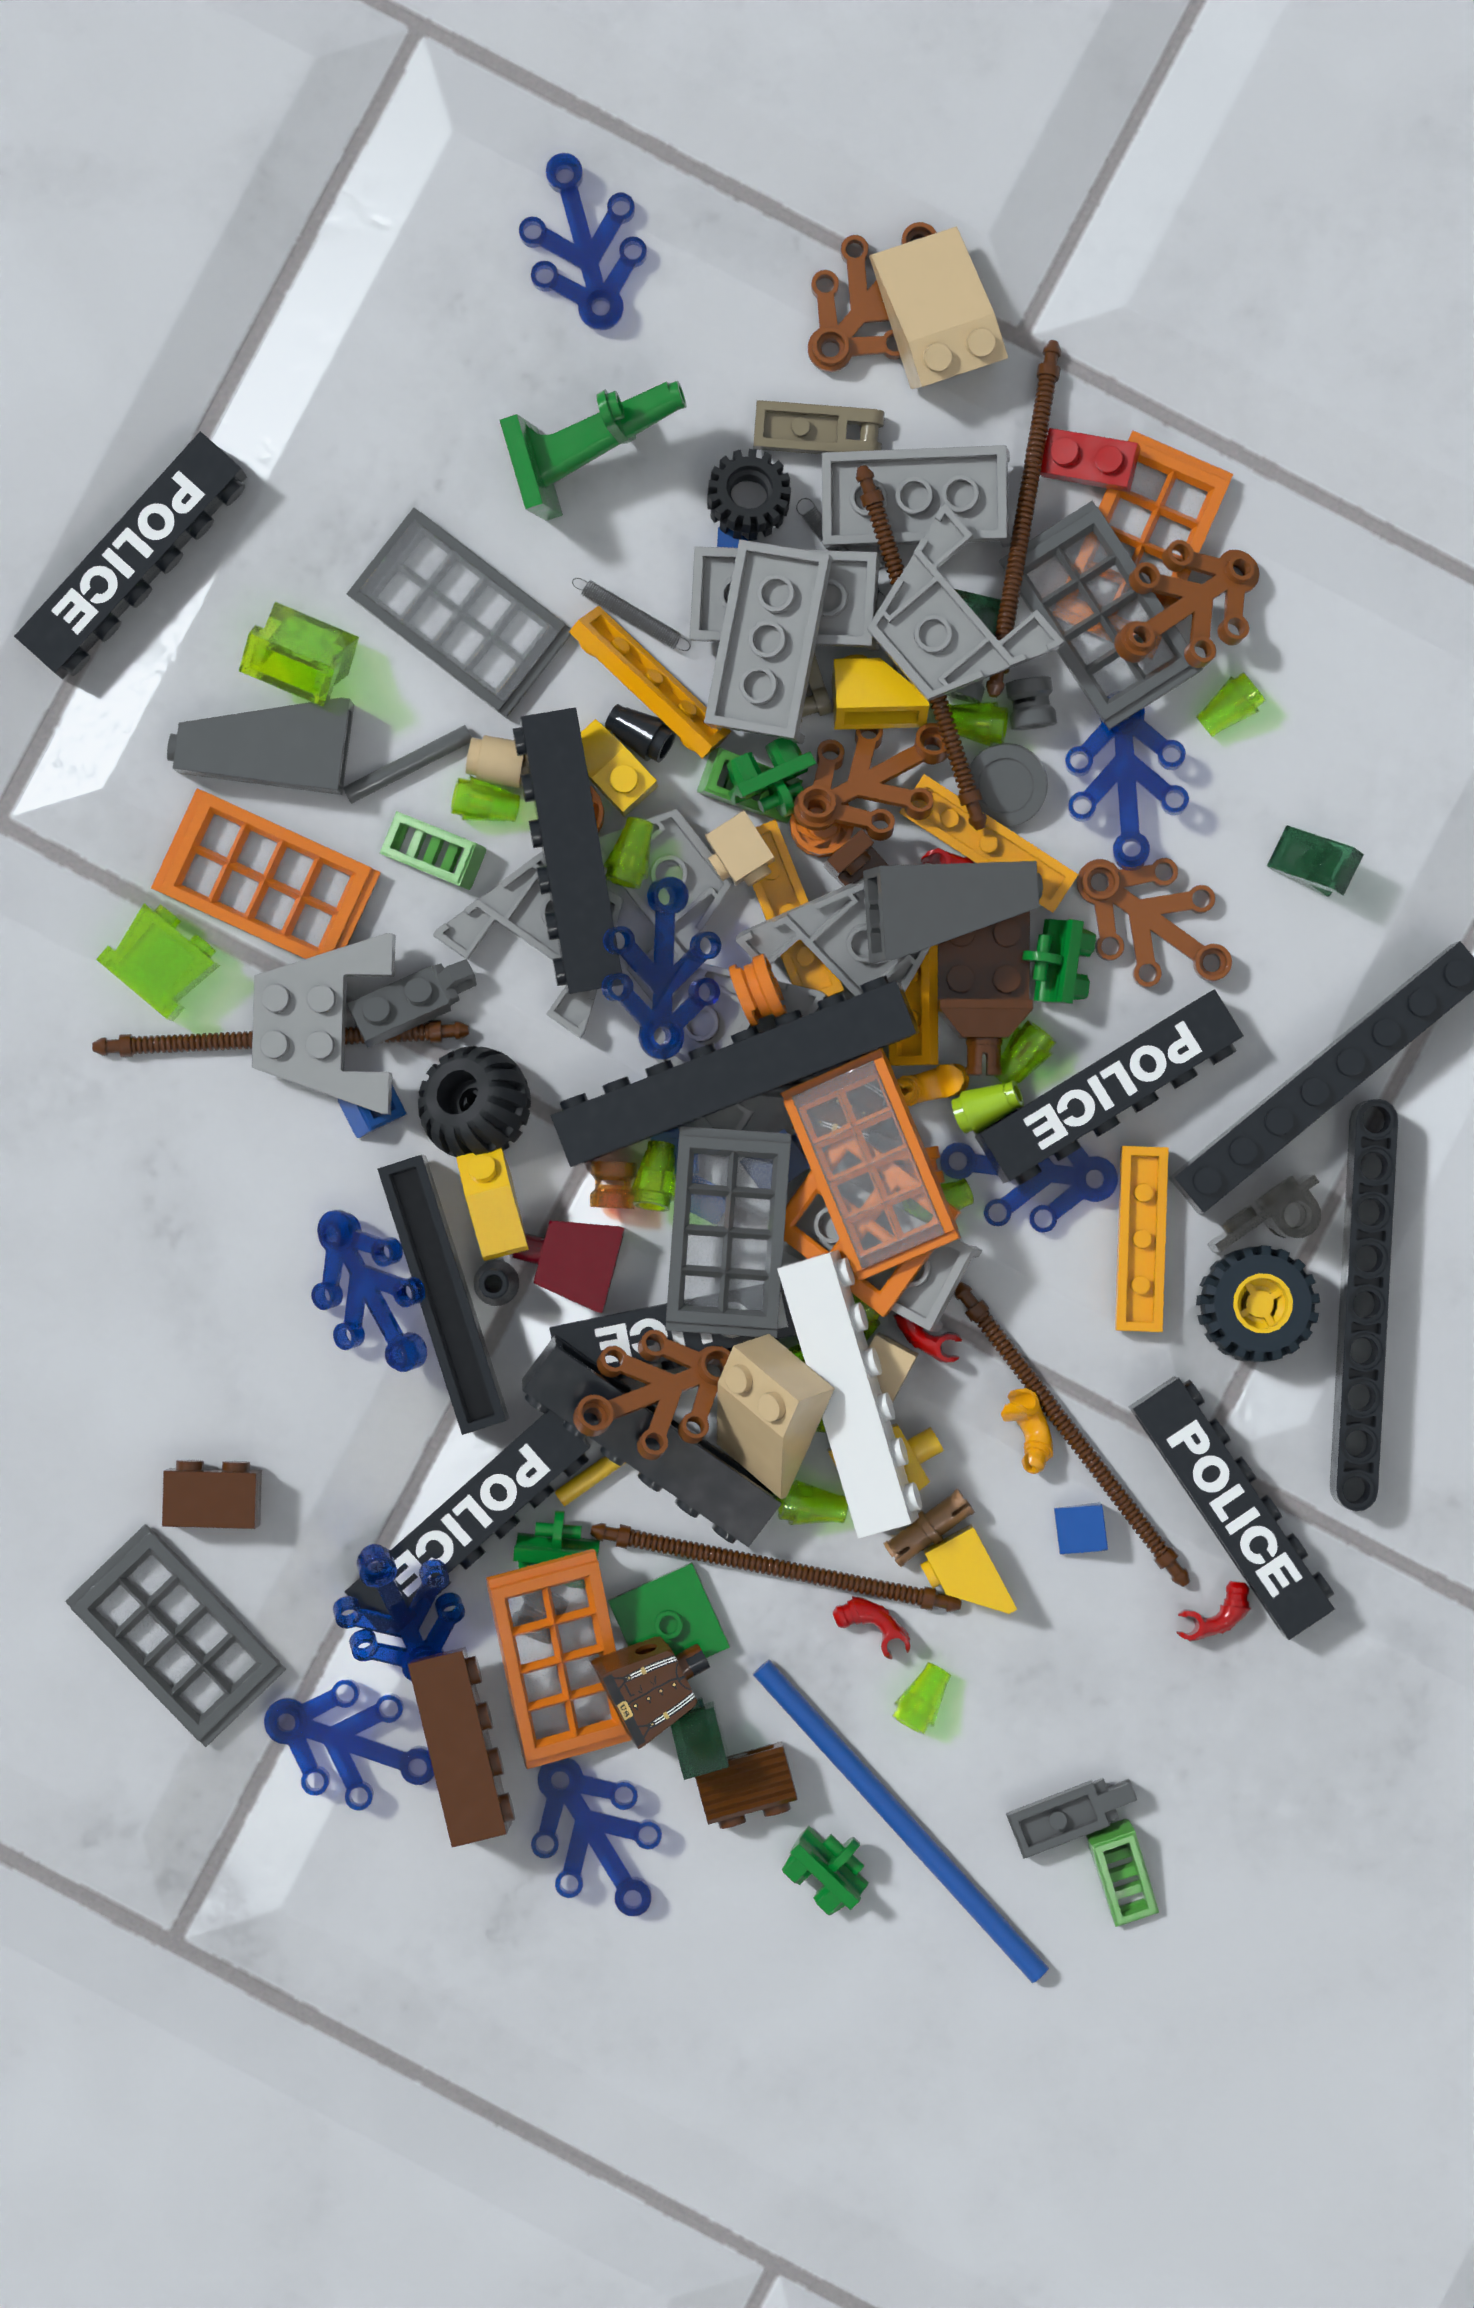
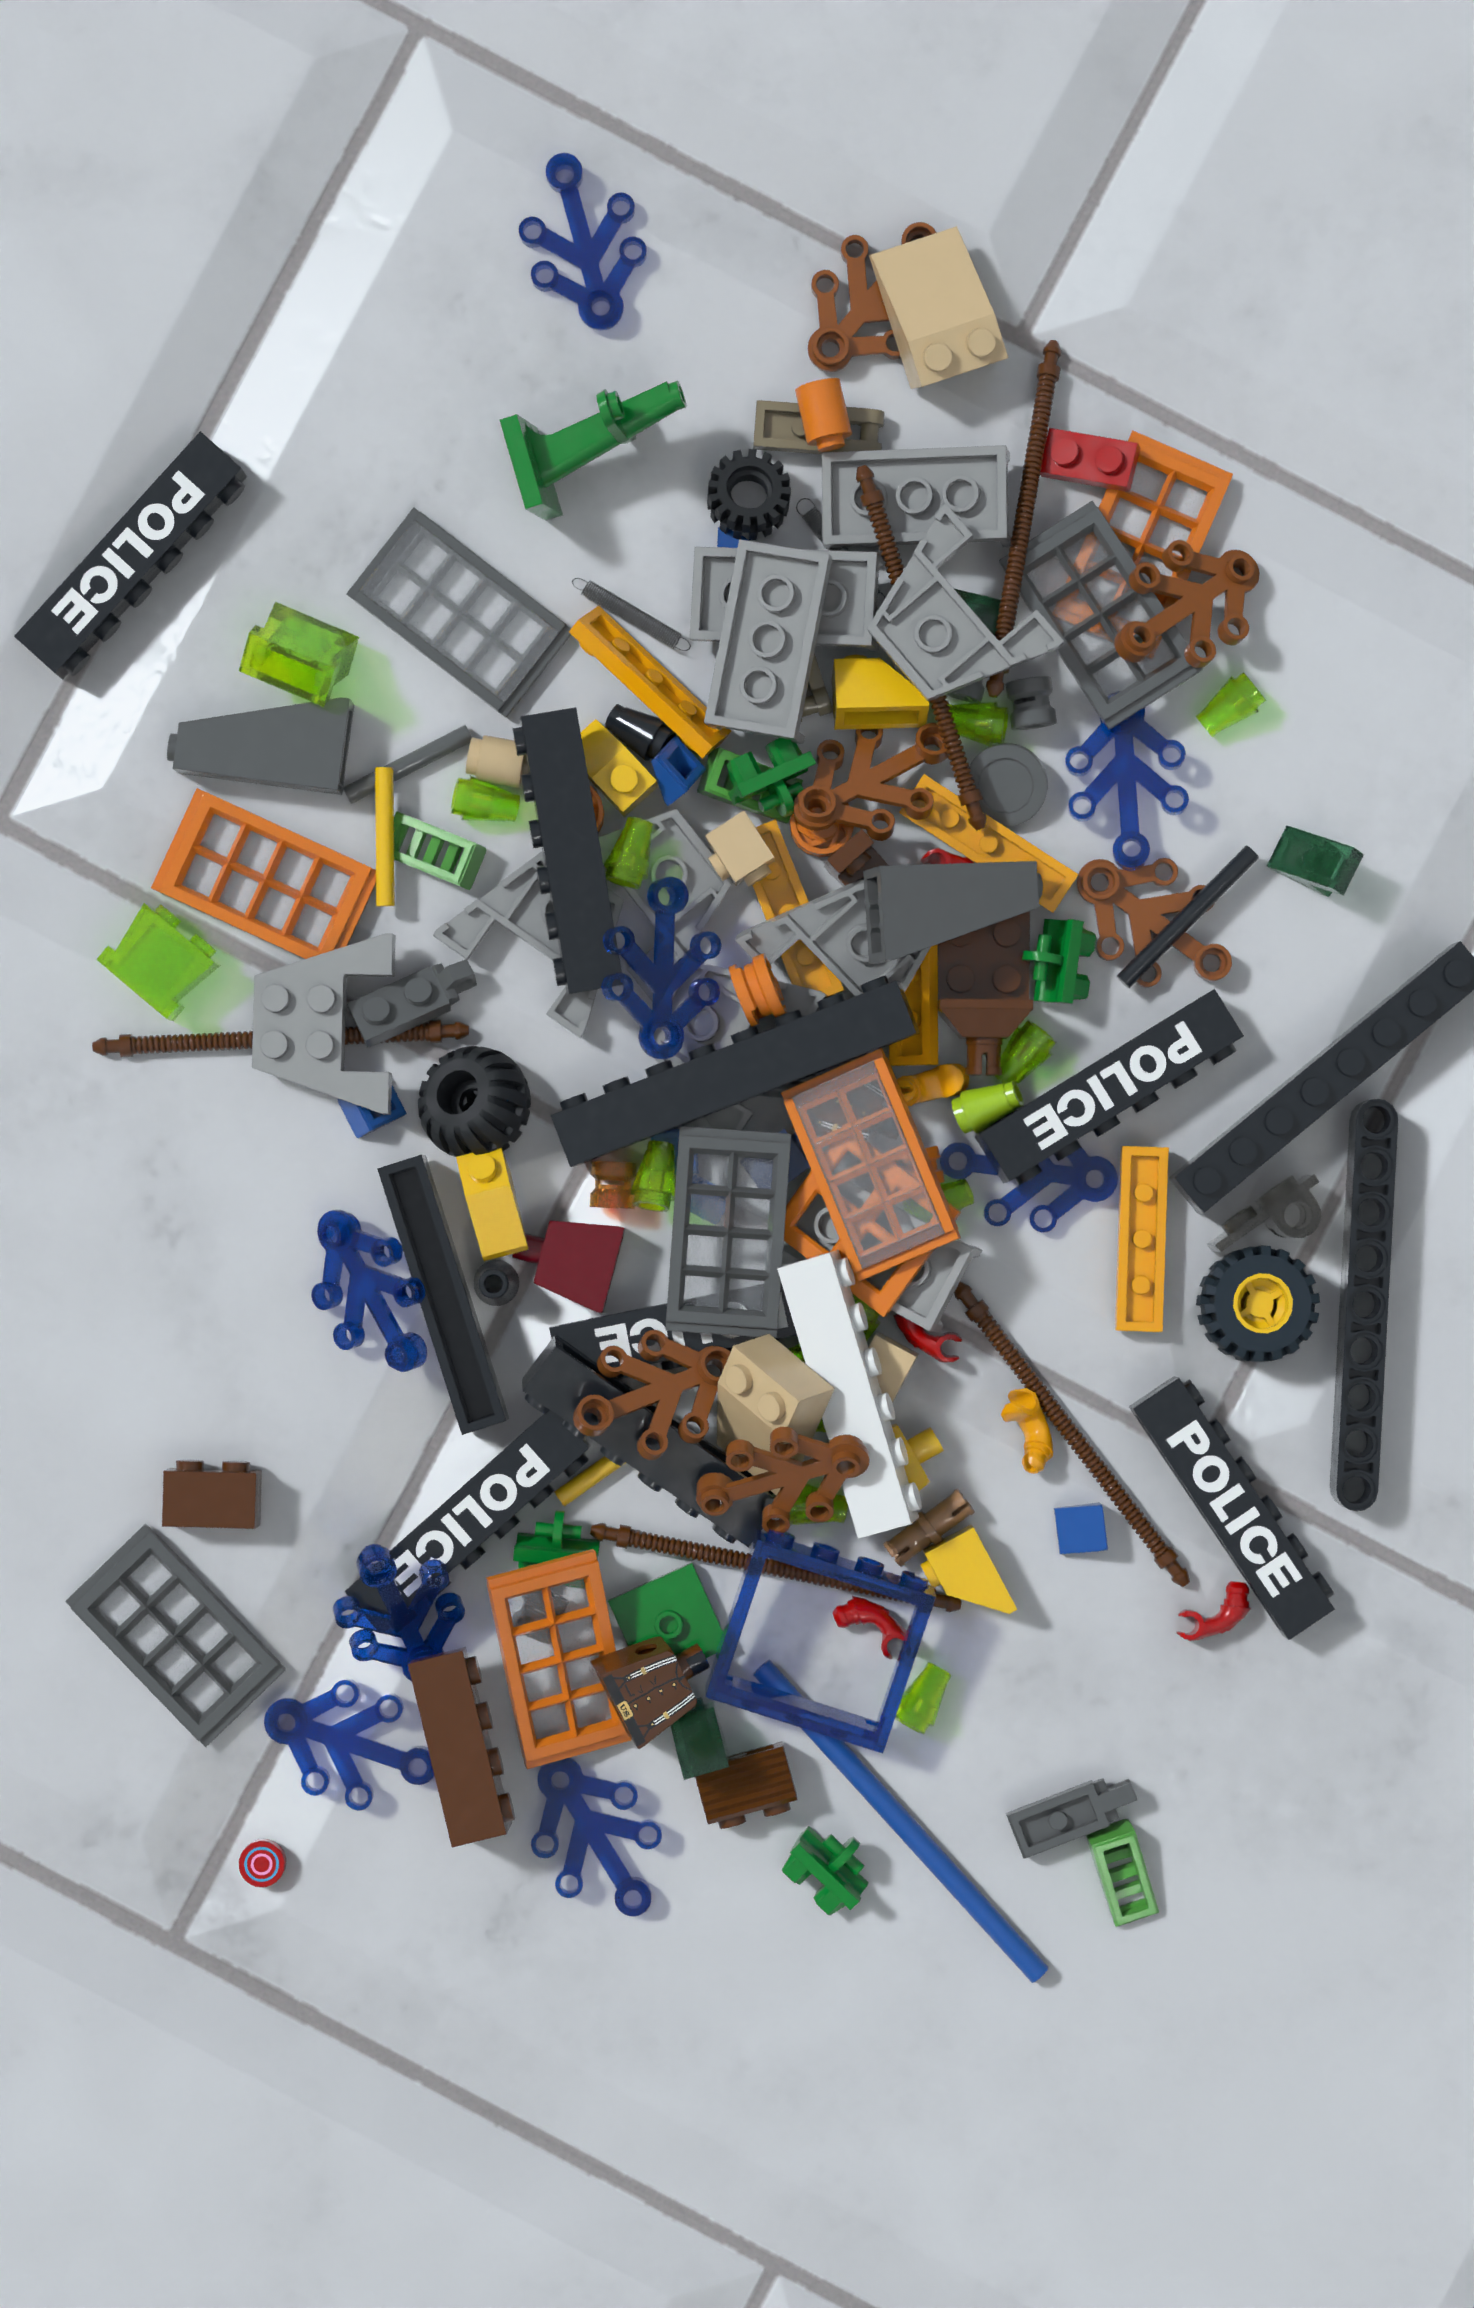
none -> red tile [239,1839,287,1887]
none -> yellow bar [375,767,395,907]
none -> blue slope [651,735,706,806]
none -> dark orange plant [696,1427,870,1535]
none -> clear blue window [705,1529,936,1754]
none -> orange brick [795,378,852,452]
none -> black bar [1116,845,1259,989]

